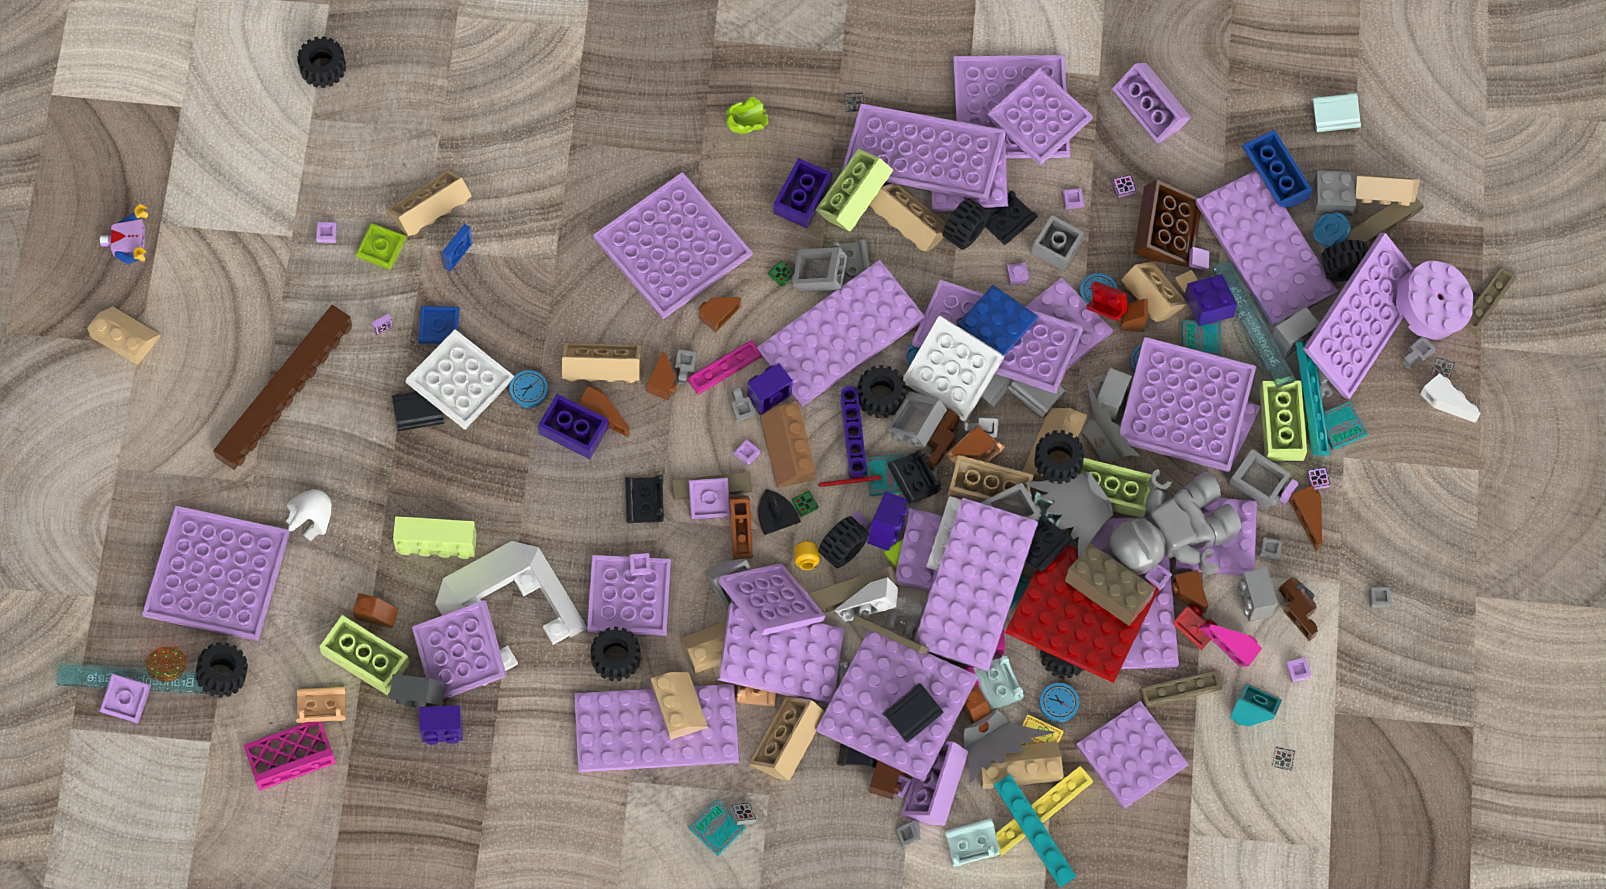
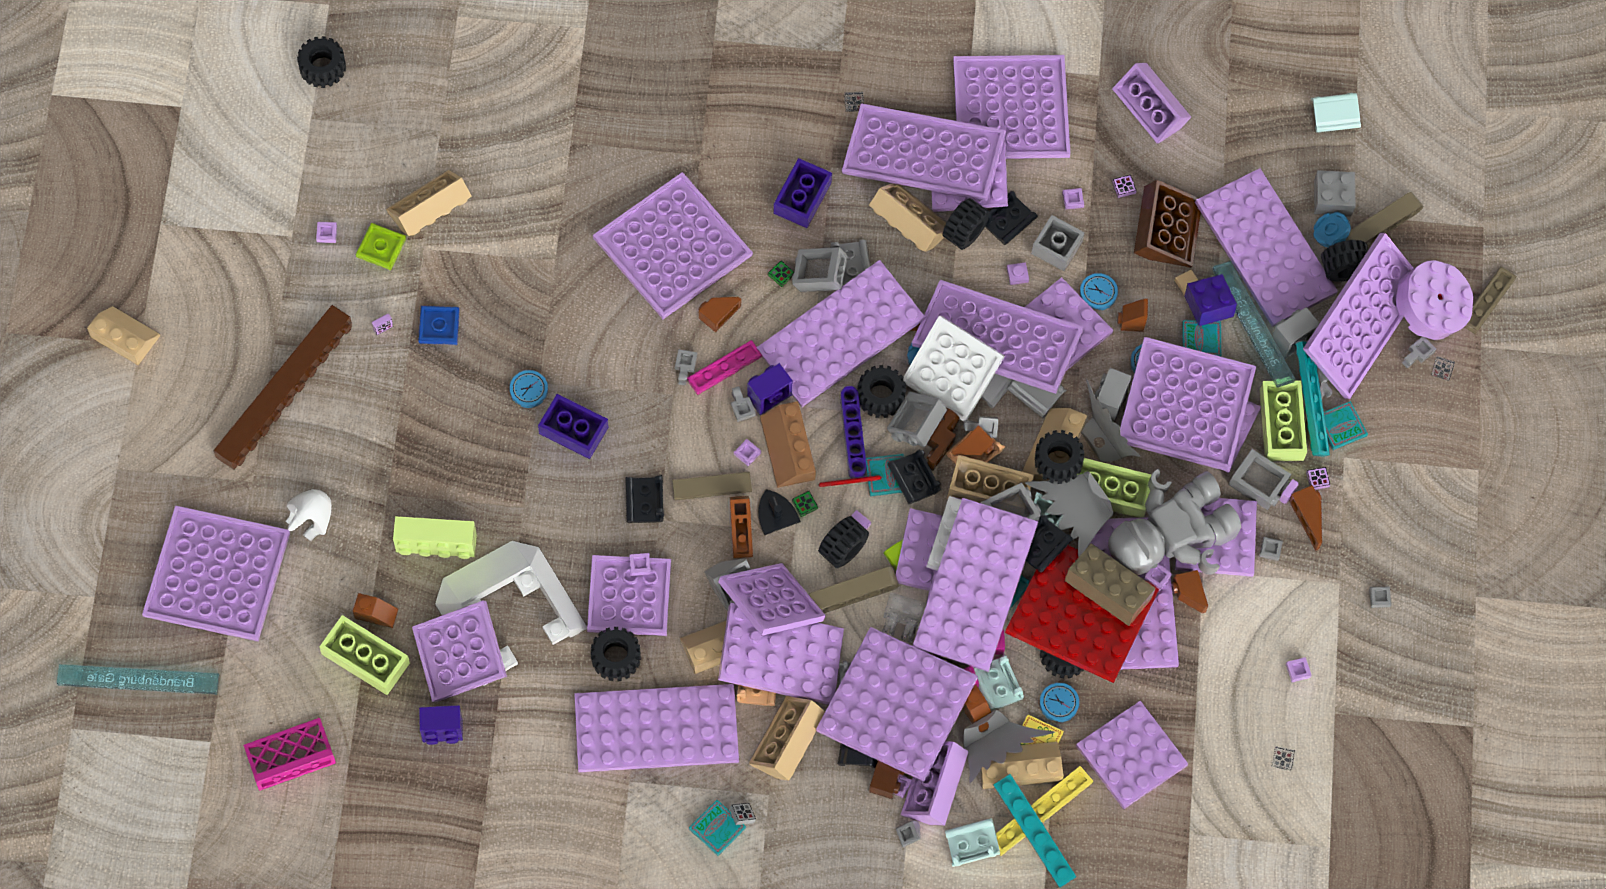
lavender tile [99,673,151,724] -> none
torso [100,204,148,264] -> none
clear orange tile [146,646,187,682] -> none
black tyre [195,642,248,698] -> none
light nougat piece [296,686,346,723] -> none
dark grey brick [389,674,445,707] -> none
black piece [392,391,444,431] -> none
white plate [405,329,515,430] -> none
blue tile [442,224,473,271] -> none
tan slope [562,343,641,383] -> none
dark orange slope [577,386,630,437] -> none
dark orange slope [647,352,678,400] -> none
tan slope [651,672,708,740] -> none
lavender tile [689,478,730,520] -> none
lime hair [726,97,769,135] -> none
yellow head [794,540,820,571] -> none
yellowish green brick [815,149,893,232] -> none
white slope [835,577,898,622] -> none
dark tan tile [852,615,929,655] -> none
dark purple brick [867,491,908,551] -> none
black piece [882,683,944,743] -> none
blue plate [957,285,1038,356] -> none
lavender plate [987,68,1093,165] -> none
red bracket [1086,281,1128,321] -> none
tan slope [1121,262,1188,322] -> none
dark tan tile [1140,670,1222,708] -> none
red bracket [1172,604,1218,650] -> none
lavender tile [1189,247,1210,271] -> none
dark pink slope [1199,624,1262,667] -> none
teal slope [1230,683,1282,727] -> none
light grey brick [1237,567,1277,622] -> none
blue slope [1242,130,1312,207] -> none
reddish brown plate [1278,577,1318,641] -> none
tan slope [1356,175,1420,206] -> none
white slope [1420,373,1481,422] -> none

